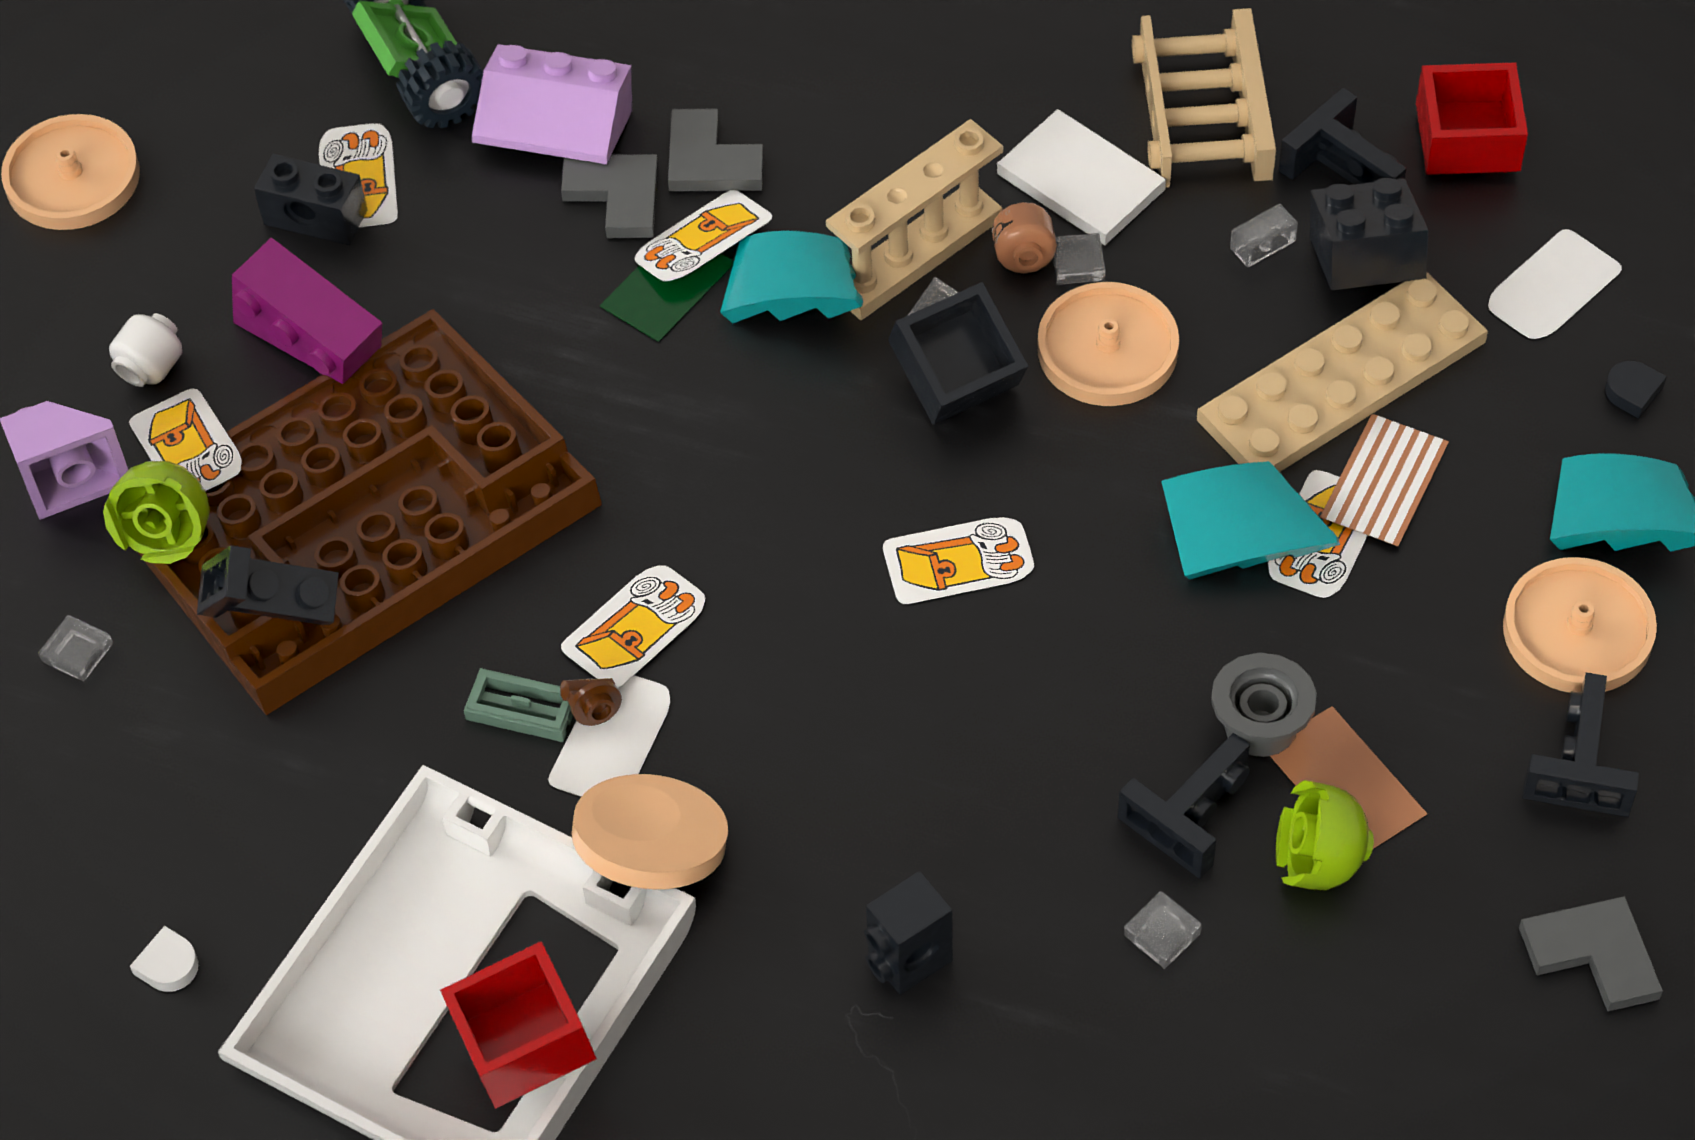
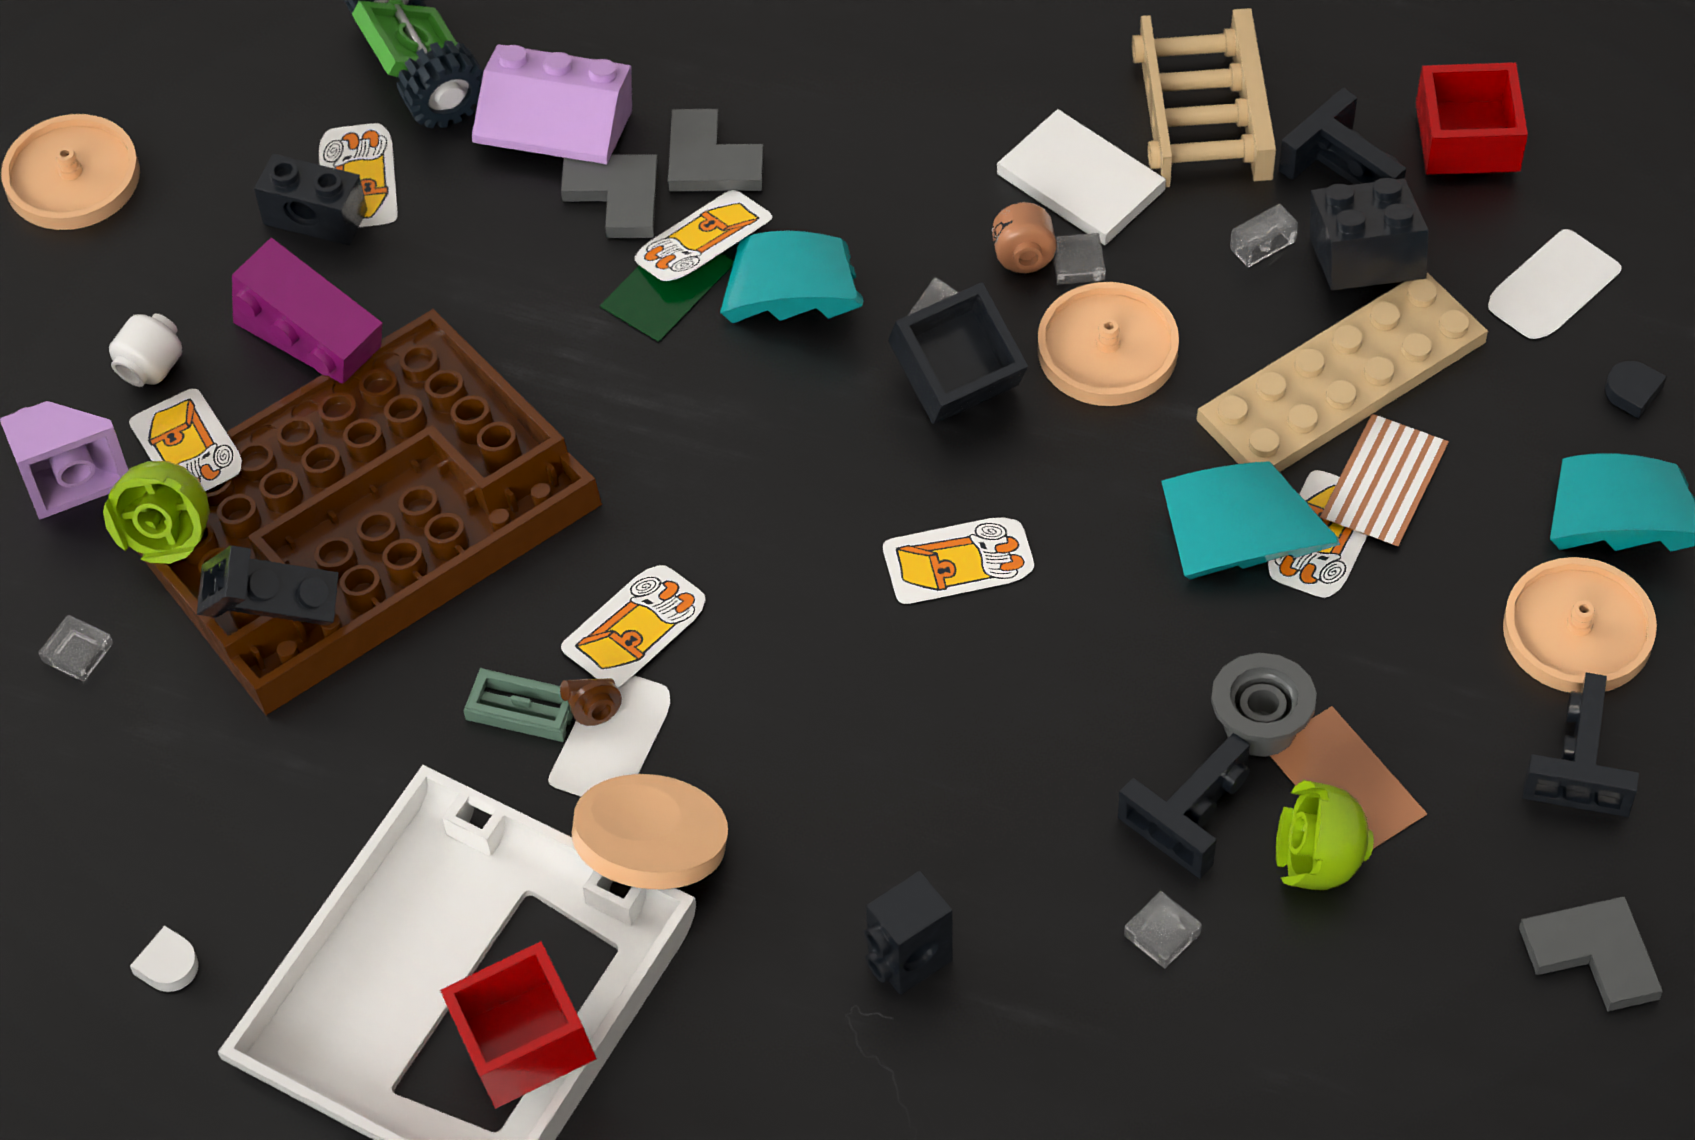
tan fence [826,119,1003,320] -> none

